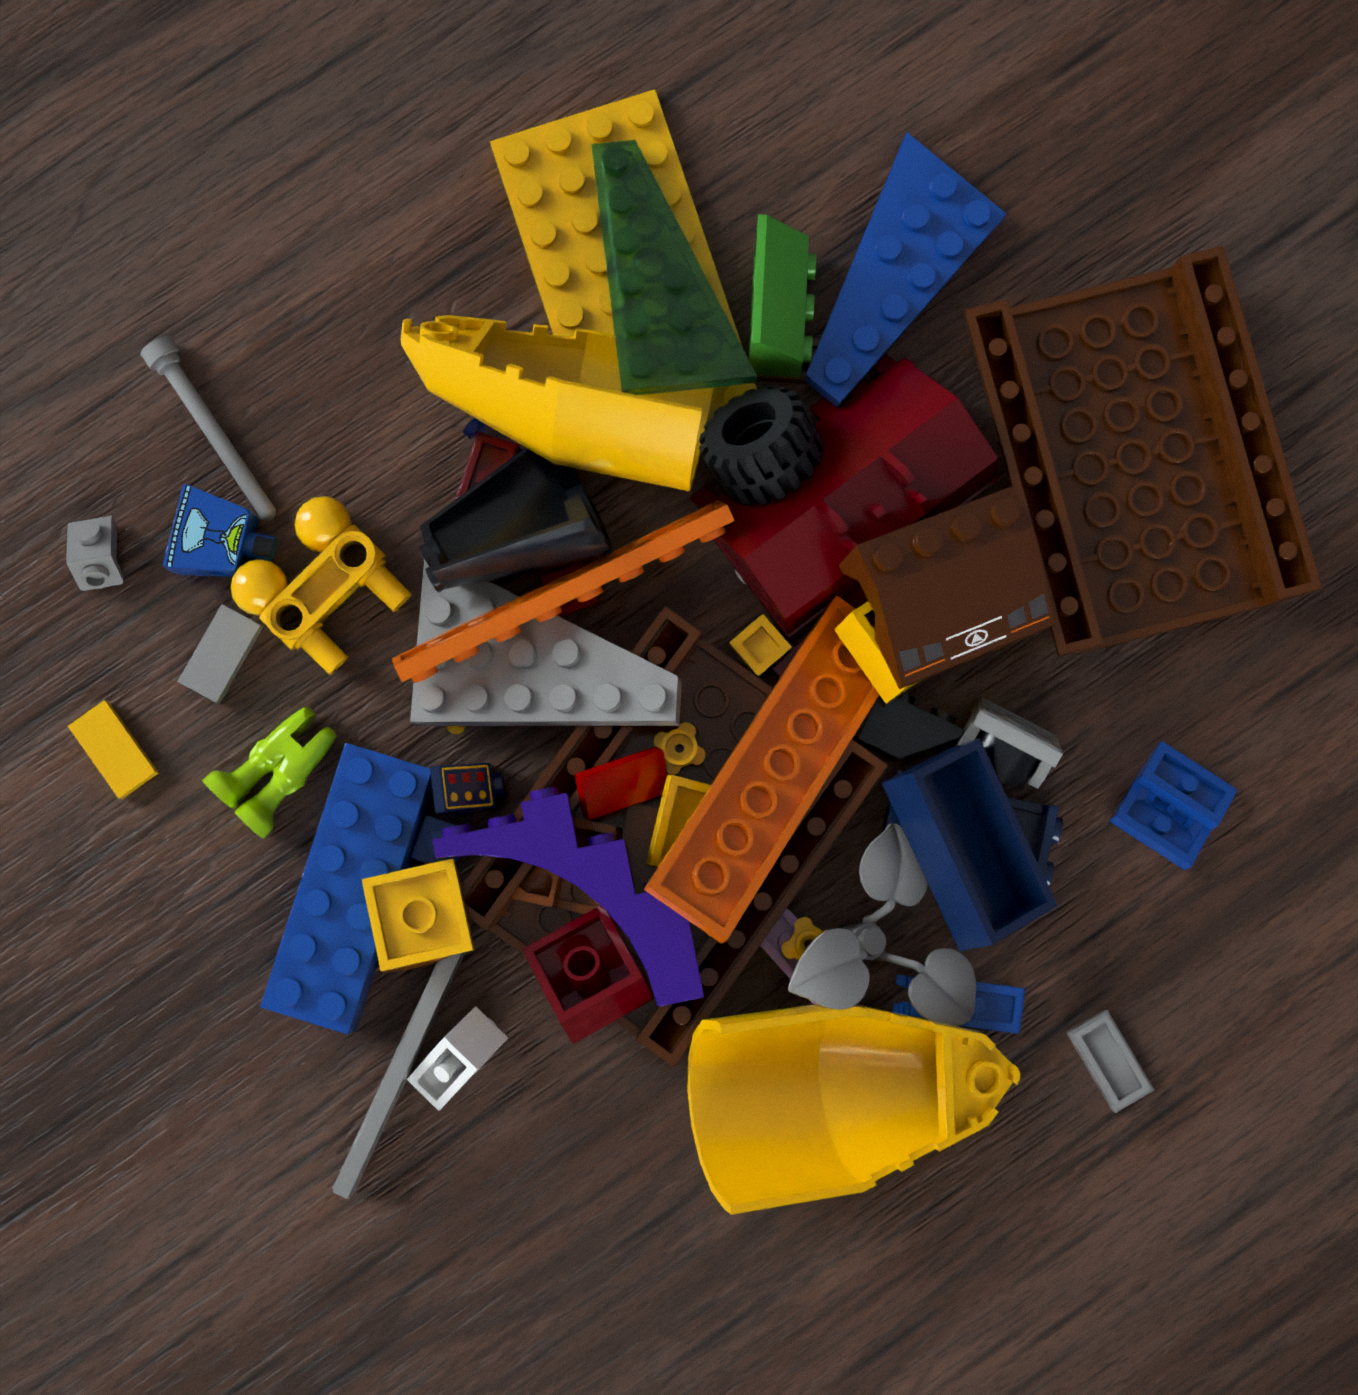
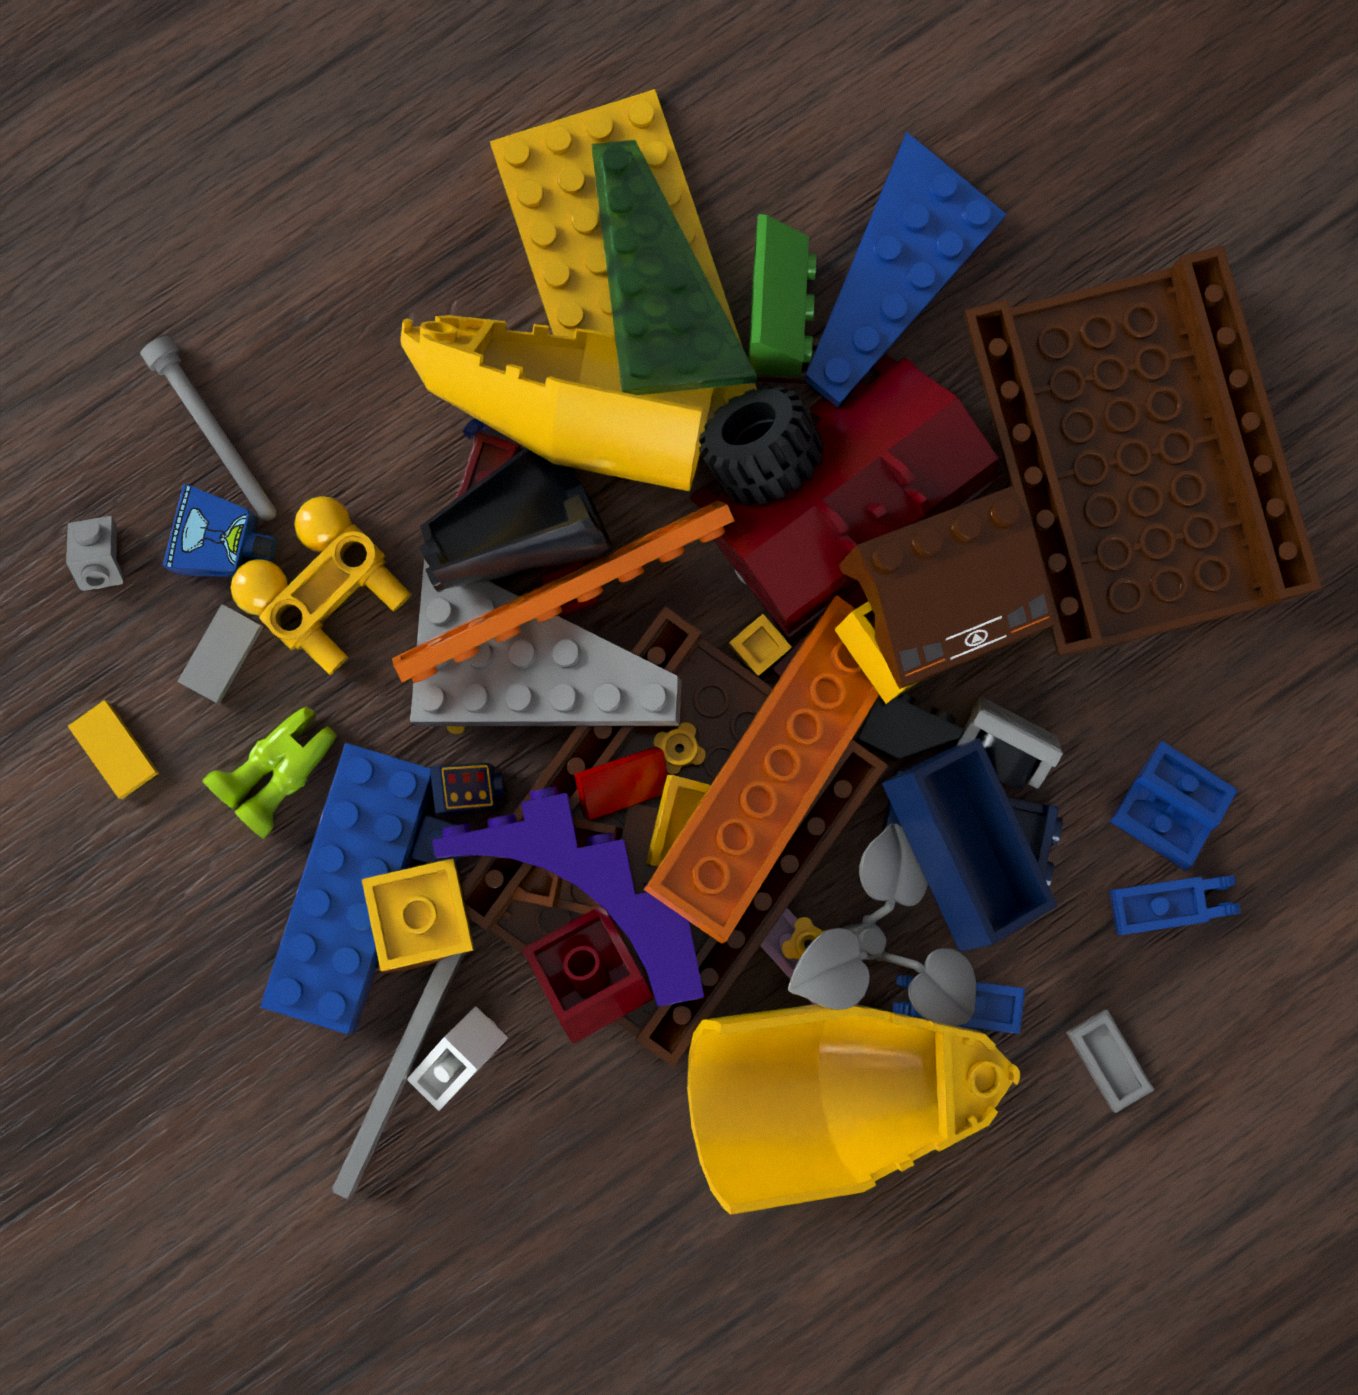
none -> blue hinge [1108,875,1241,935]

